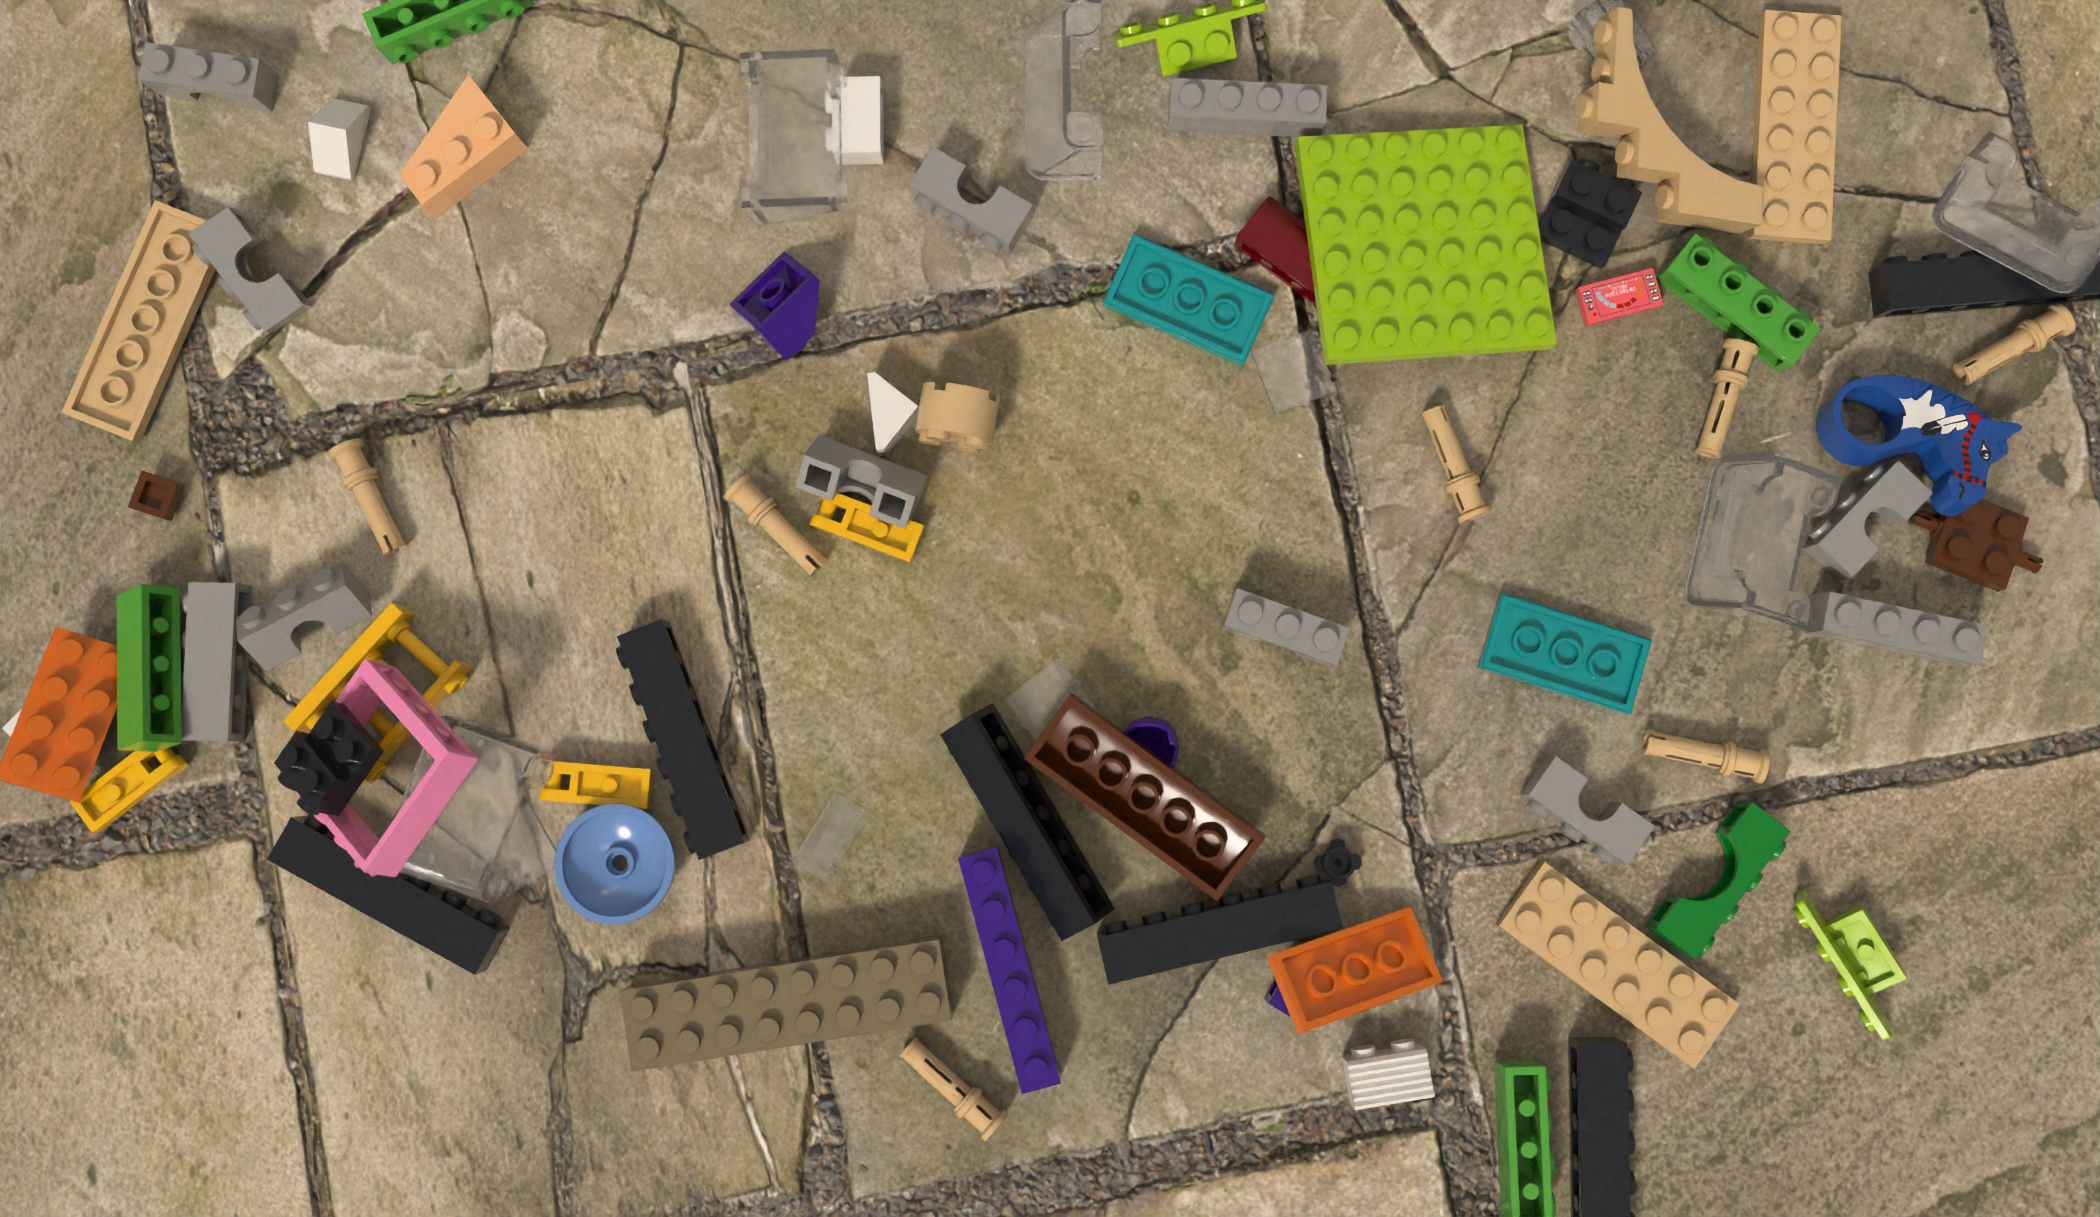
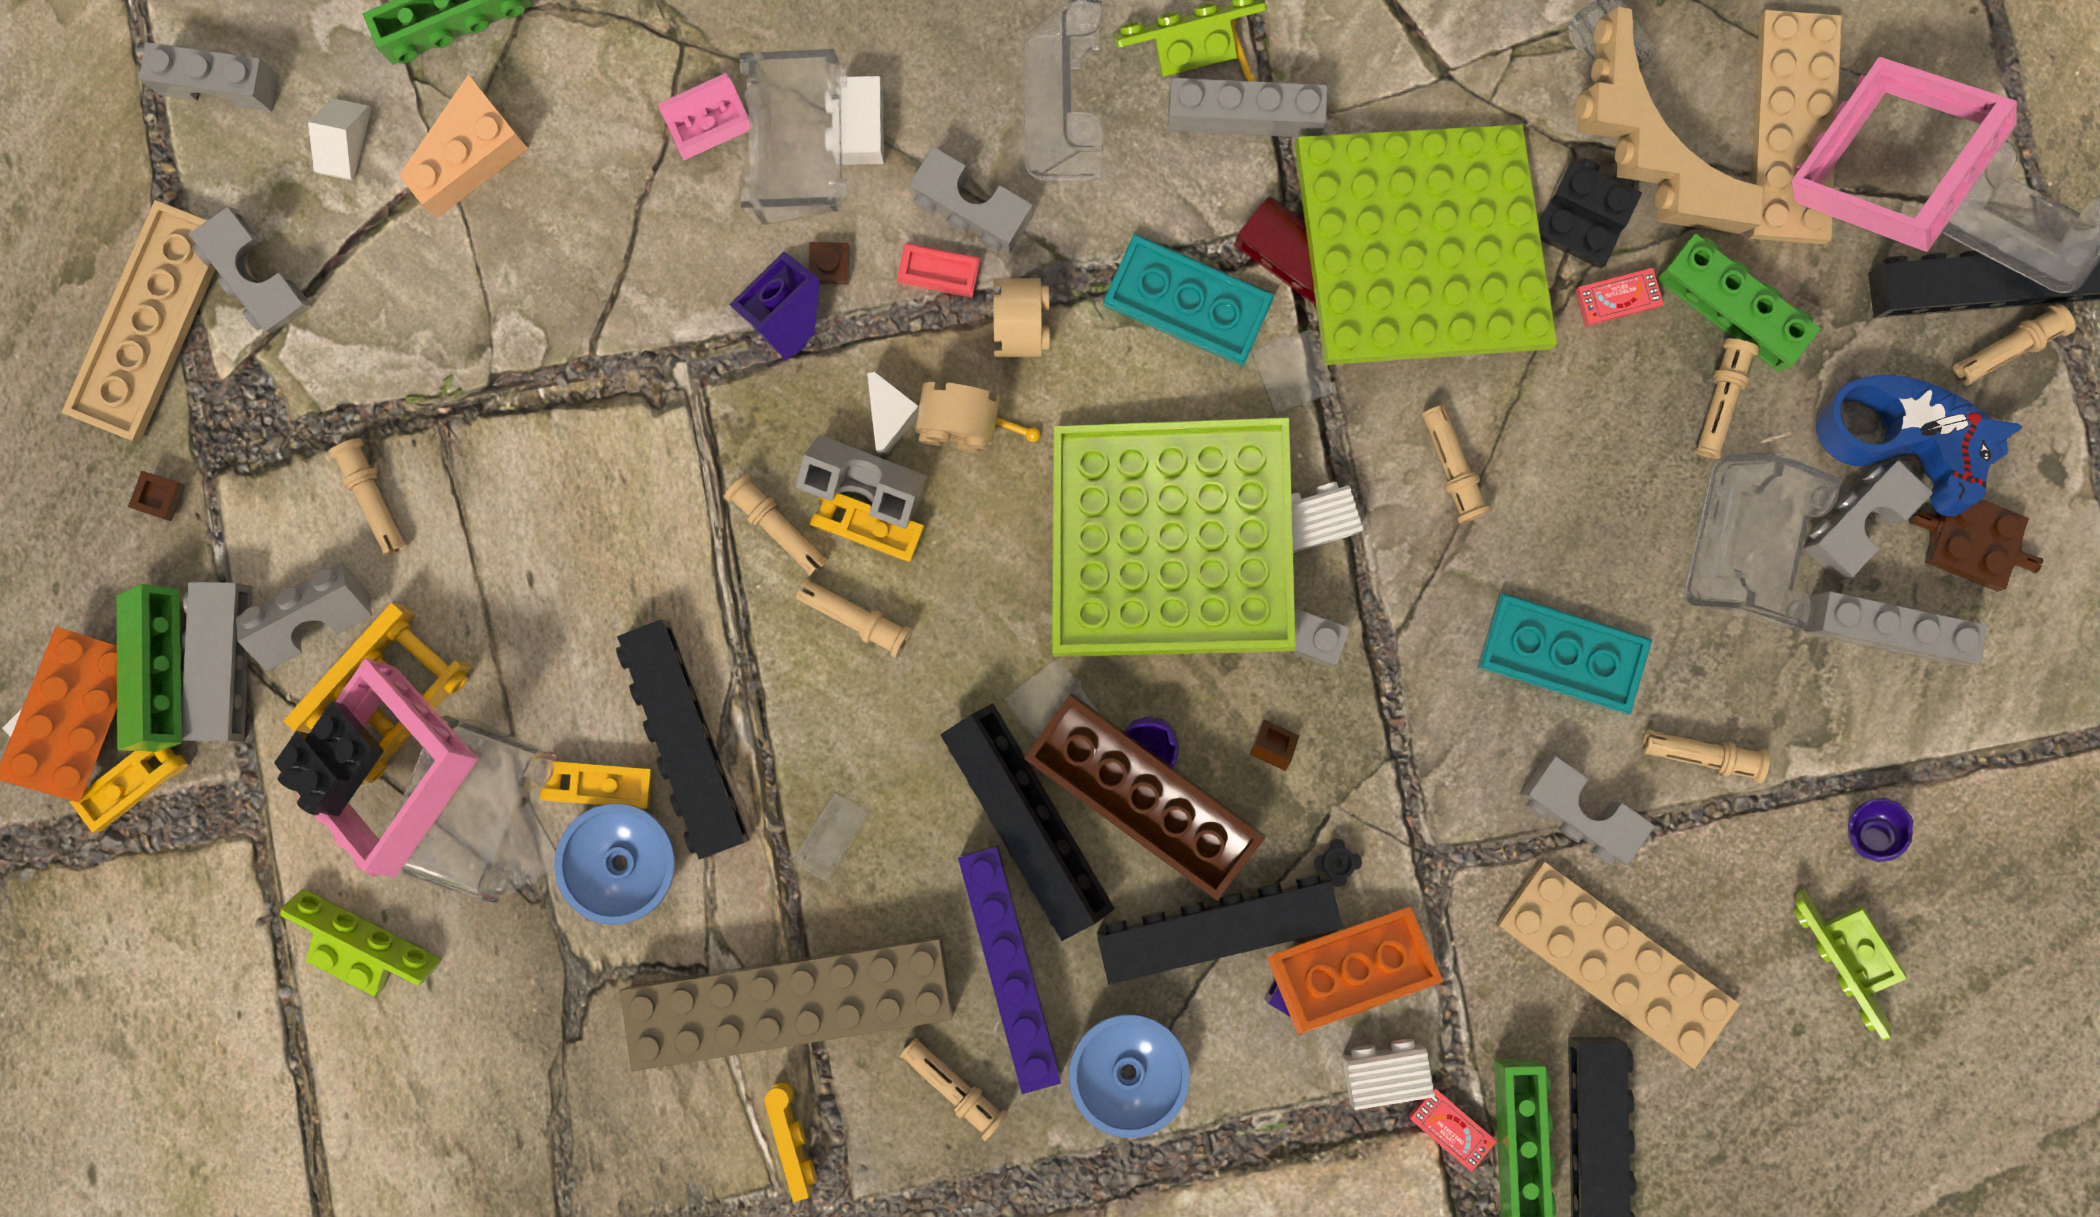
black brick [267,814,510,975] -> none
green arch [1644,801,1791,959] -> none
none -> lime bracket [280,889,440,997]
none -> bright pink bracket [658,73,754,160]
none -> yellow plate [764,1081,817,1203]
none -> tan pin [796,578,913,659]
none -> reddish brown plate [809,242,850,285]
none -> coral tile [897,243,981,298]
none -> tan brick [993,278,1050,357]
none -> yellow hinge [996,417,1041,442]
none -> lime plate [1052,418,1296,657]
none -> medium blue dish [1069,1014,1190,1138]
none -> yellow hinge [1231,19,1256,82]
none -> reddish brown plate [1249,719,1299,771]
none -> white brick [1291,482,1363,553]
none -> coral tile [1407,1087,1497,1172]
none -> bright pink window [1791,57,2017,252]
none -> dark purple hair [1848,798,1914,863]

